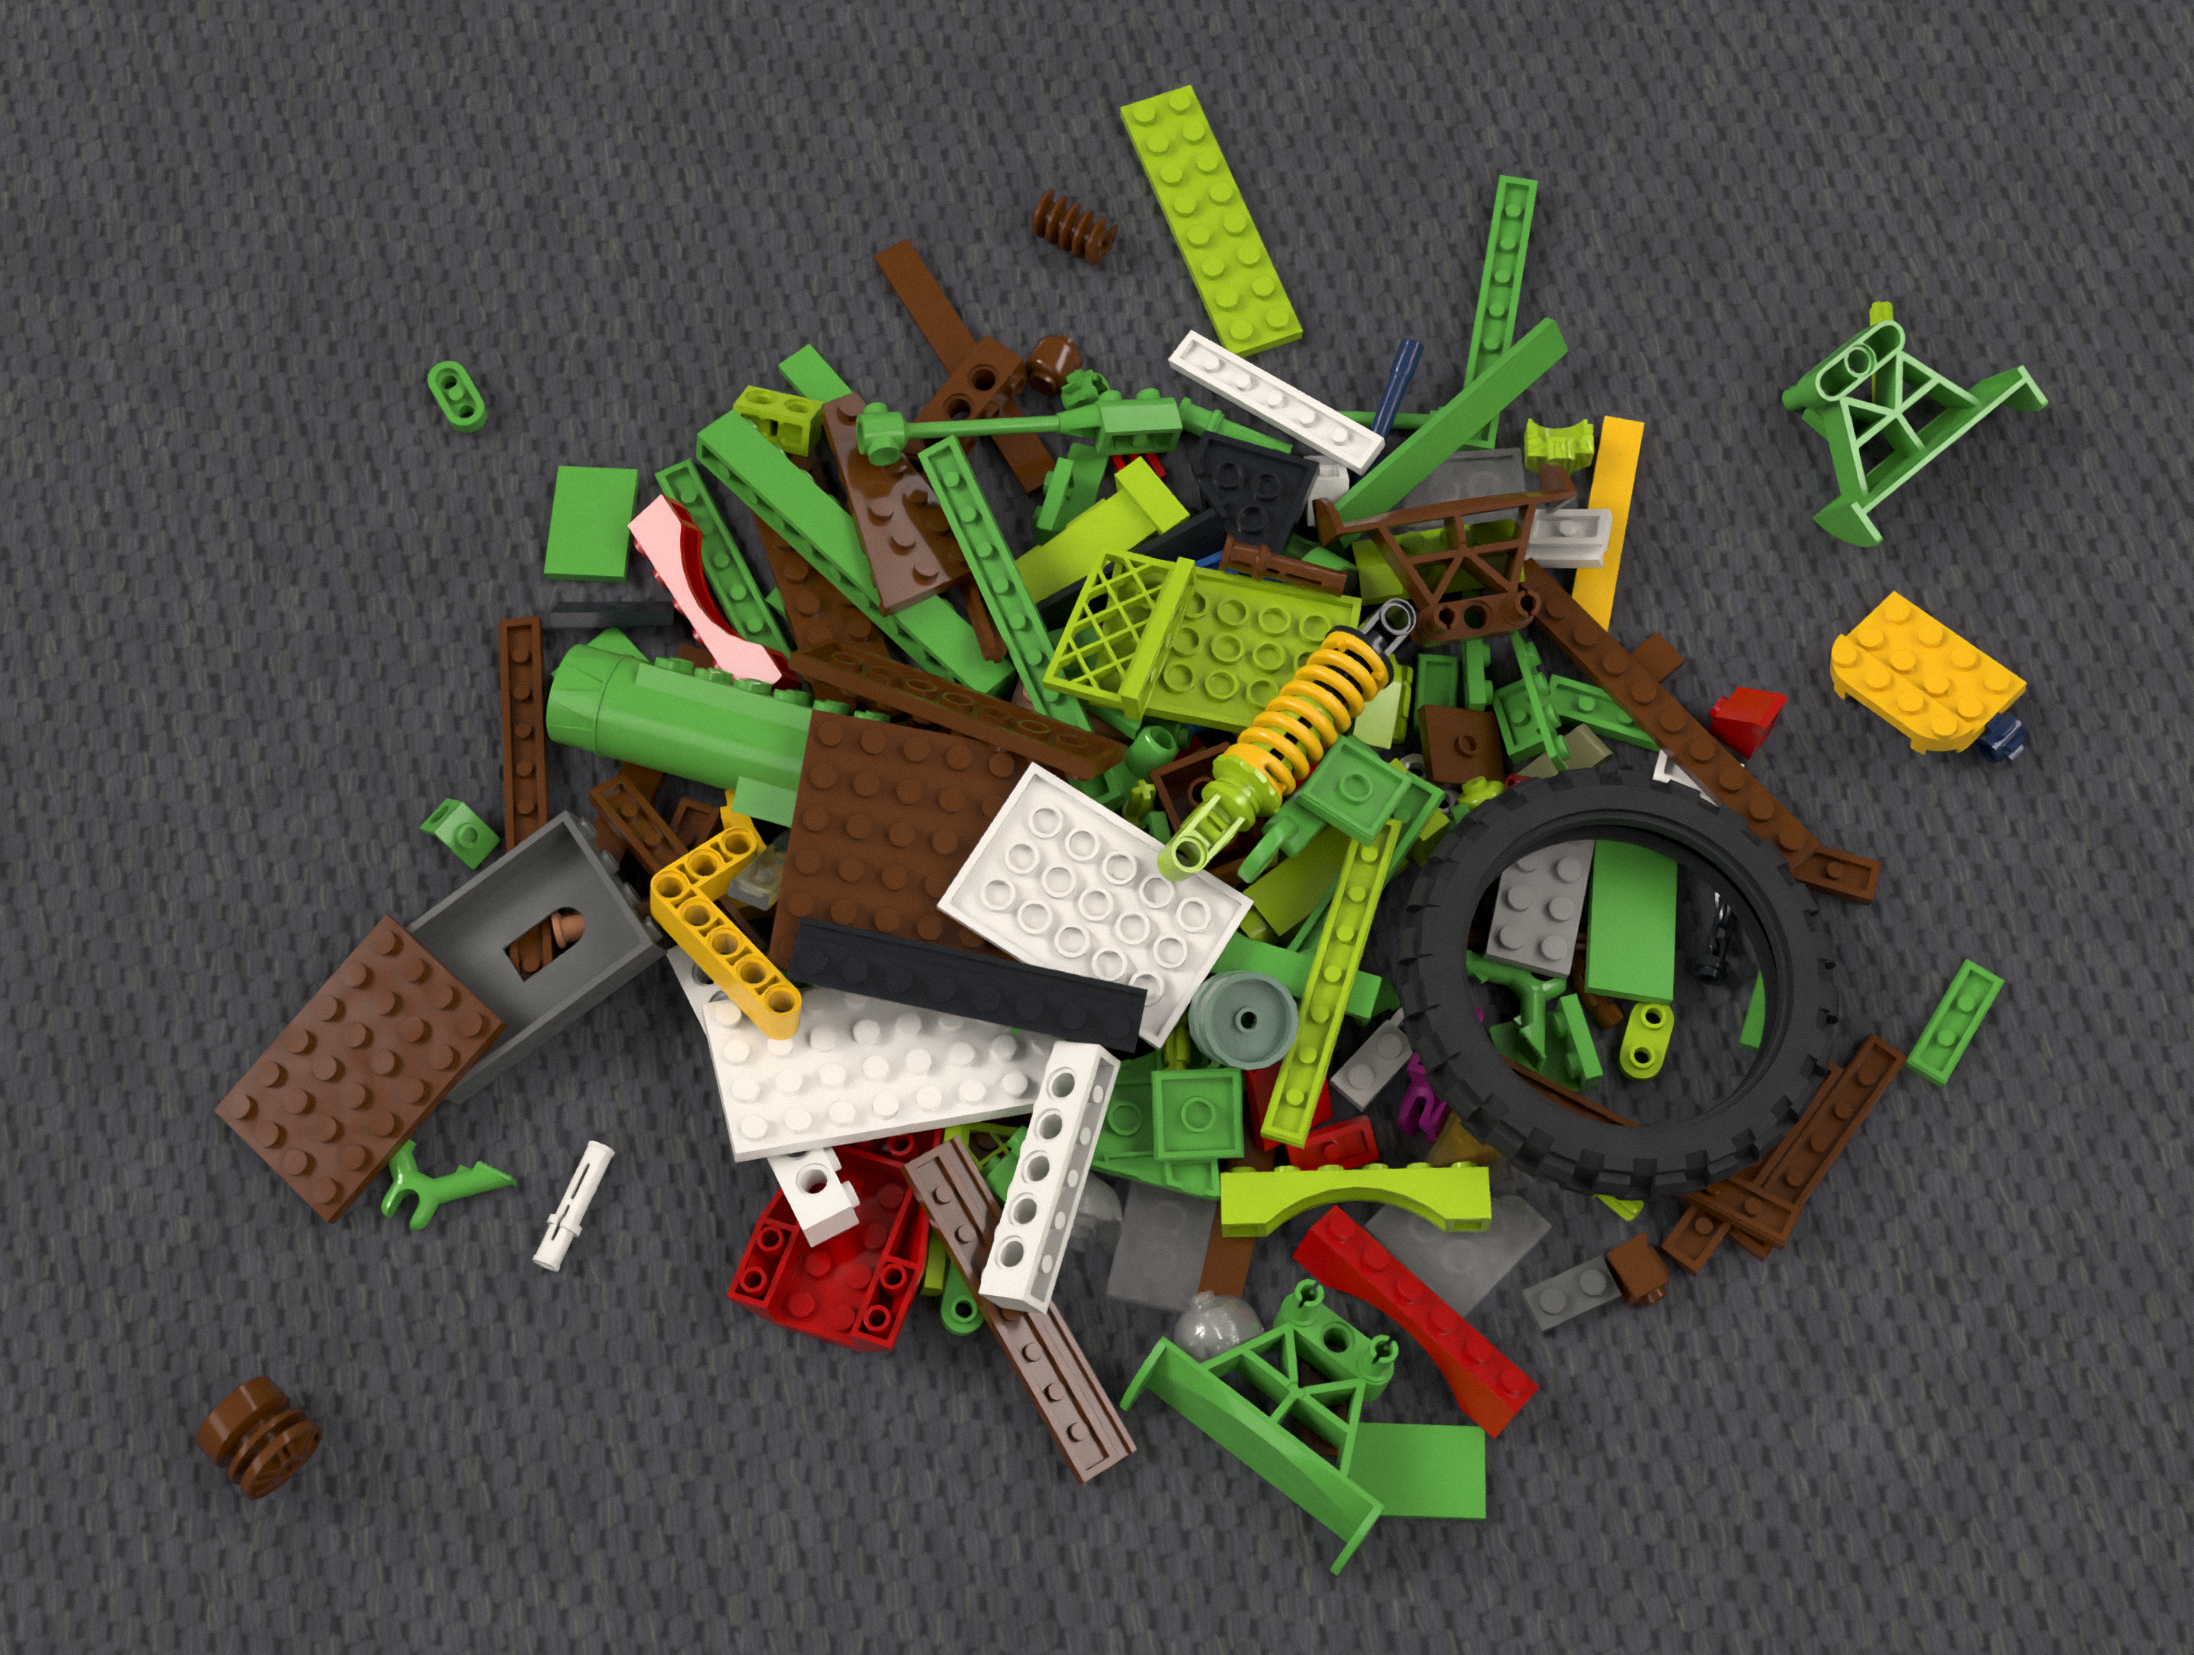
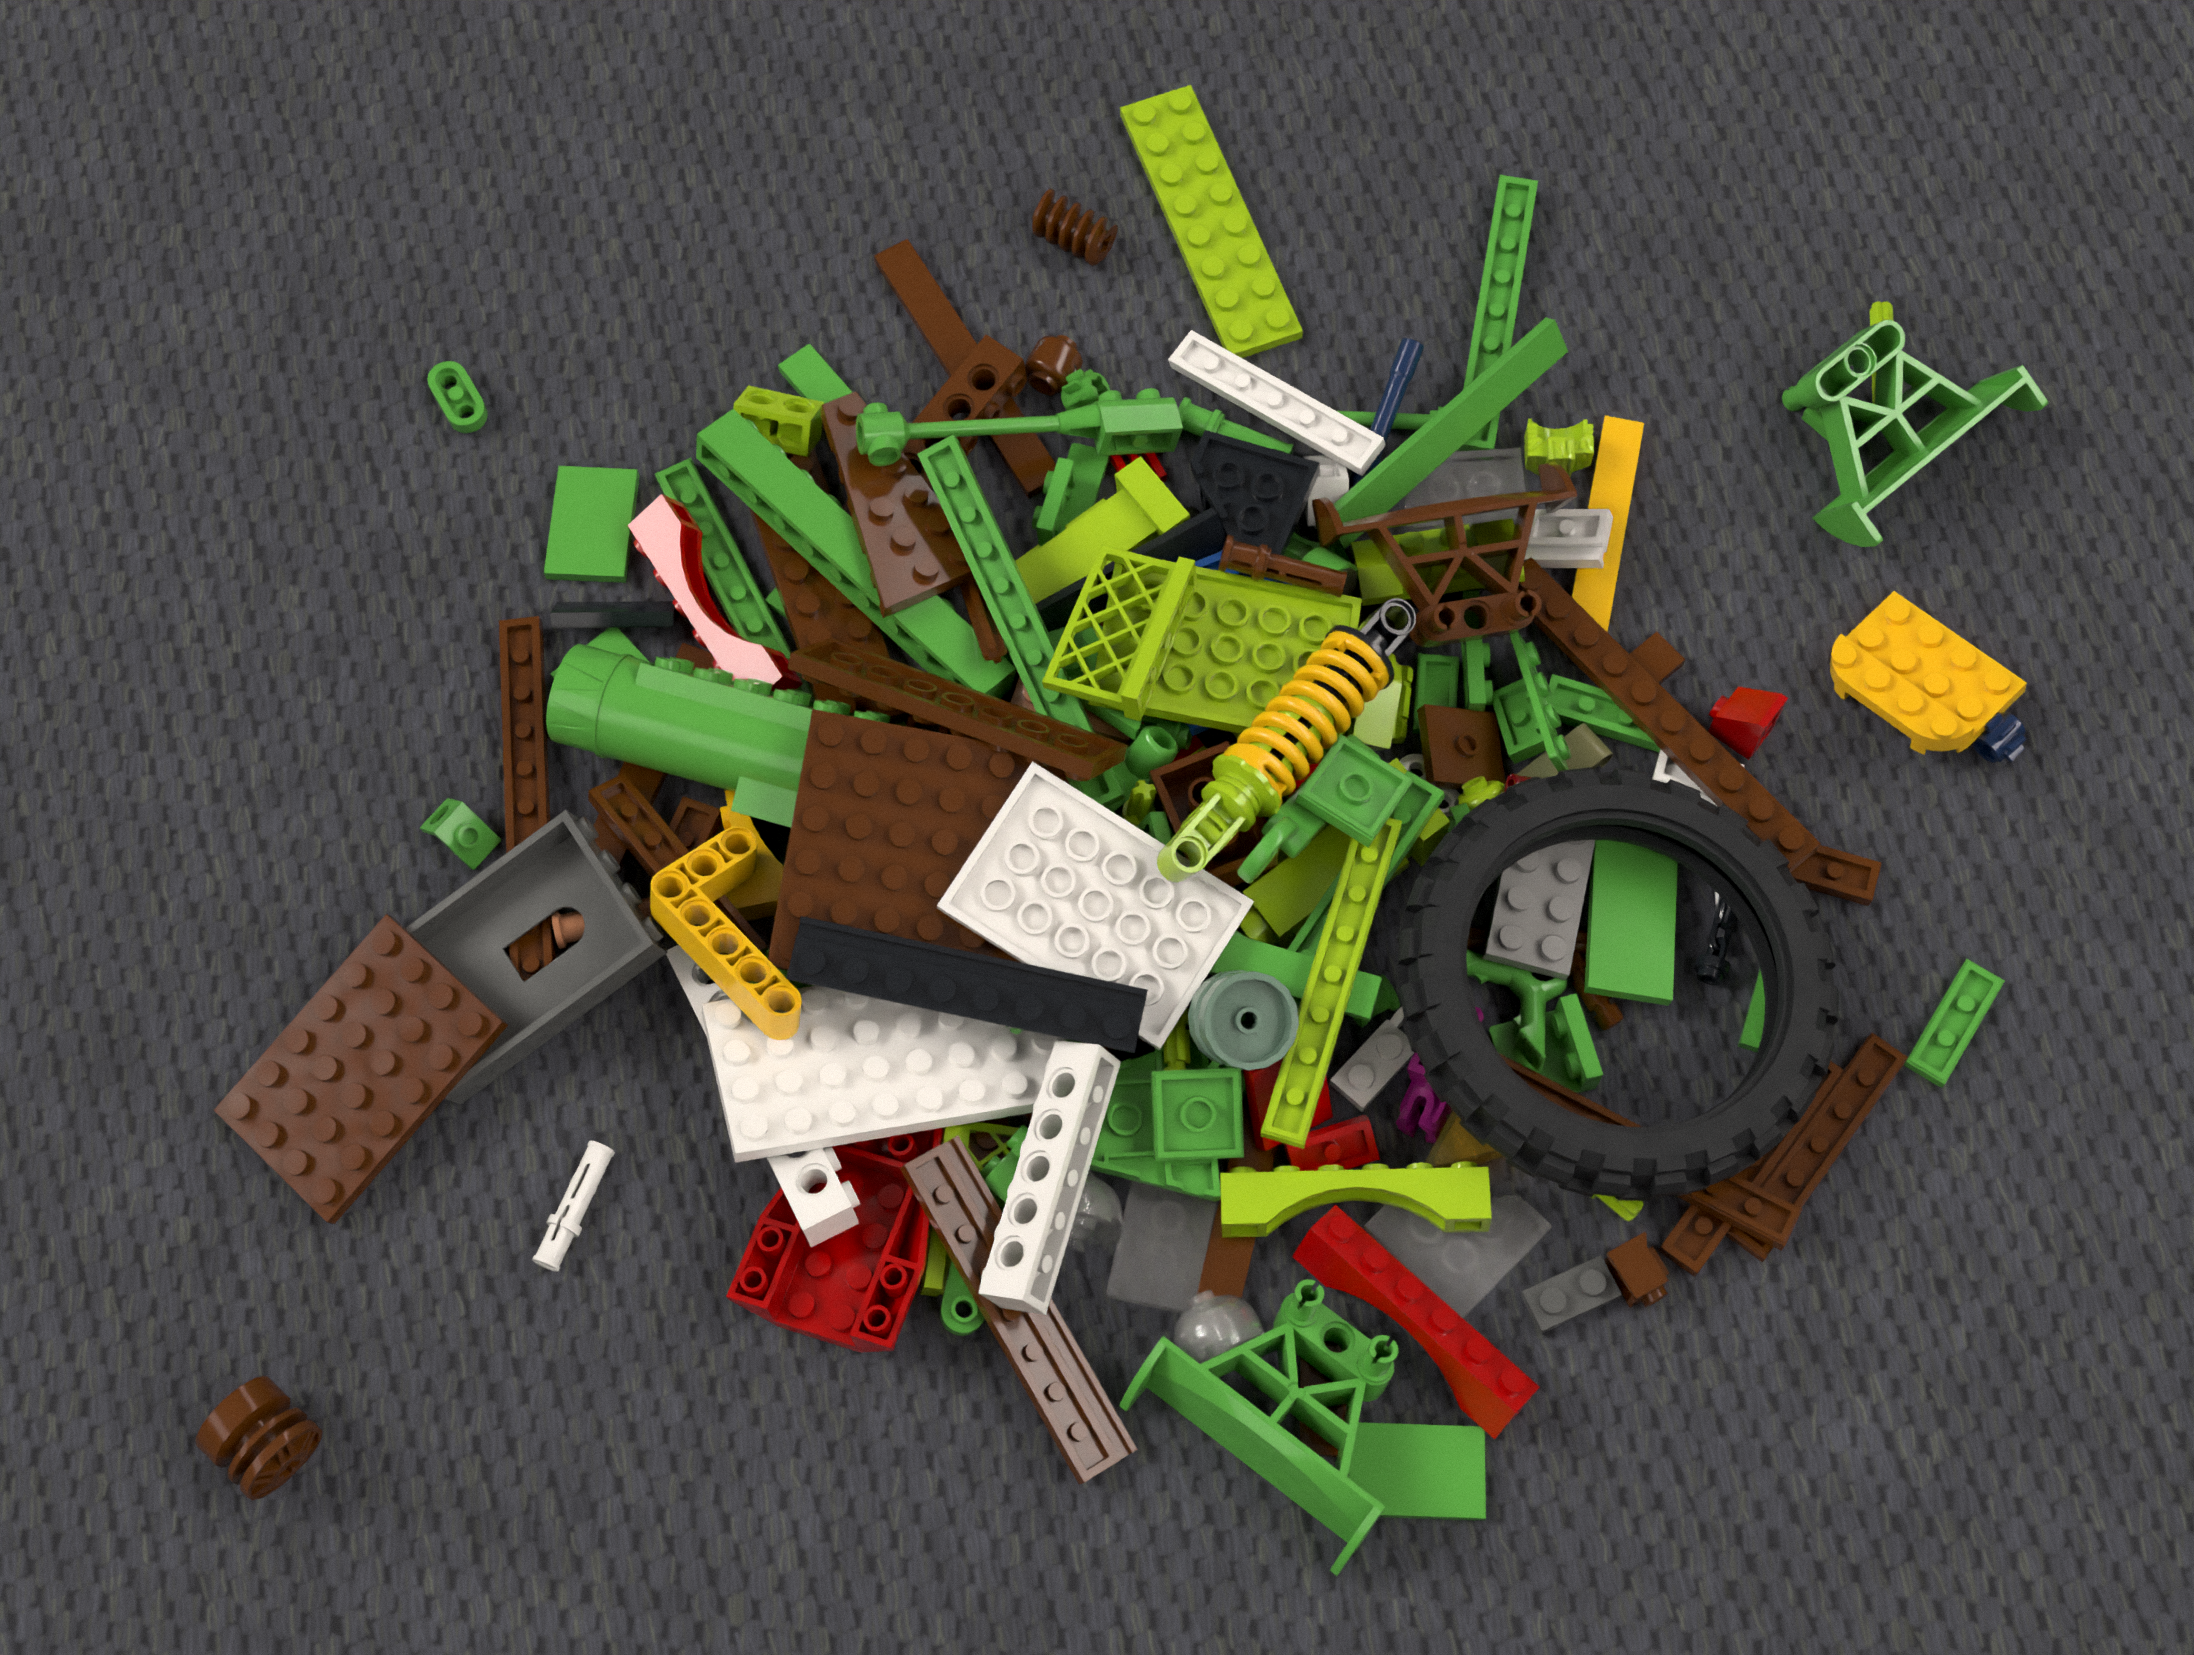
bright green piece [381,1140,517,1231] -> none
clear tile [727,827,791,911] -> none
lime plate [1617,1001,1674,1083] -> none

